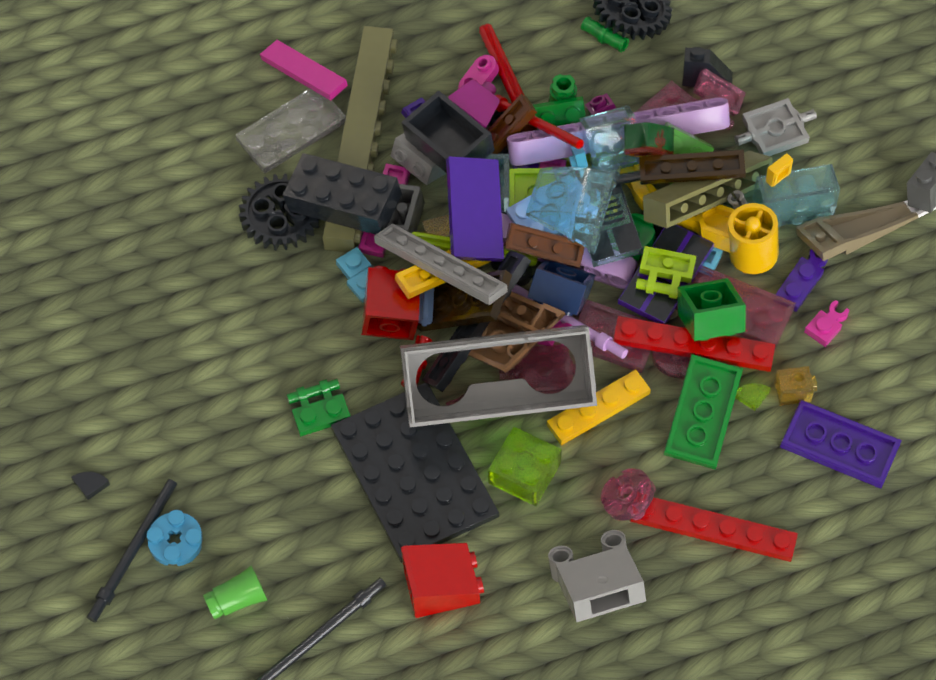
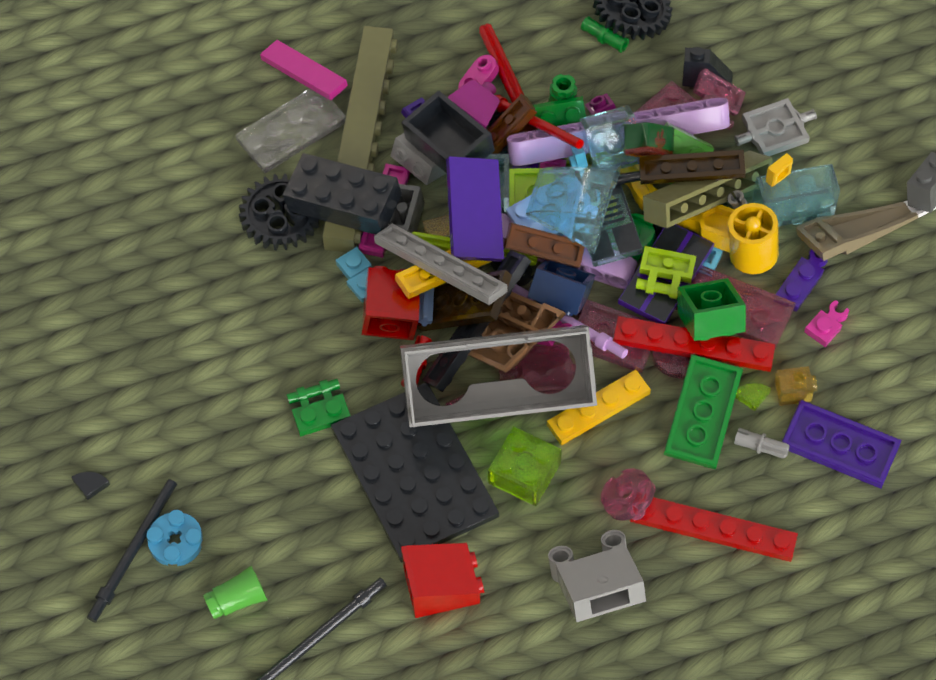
none -> light grey axle [734,428,789,458]

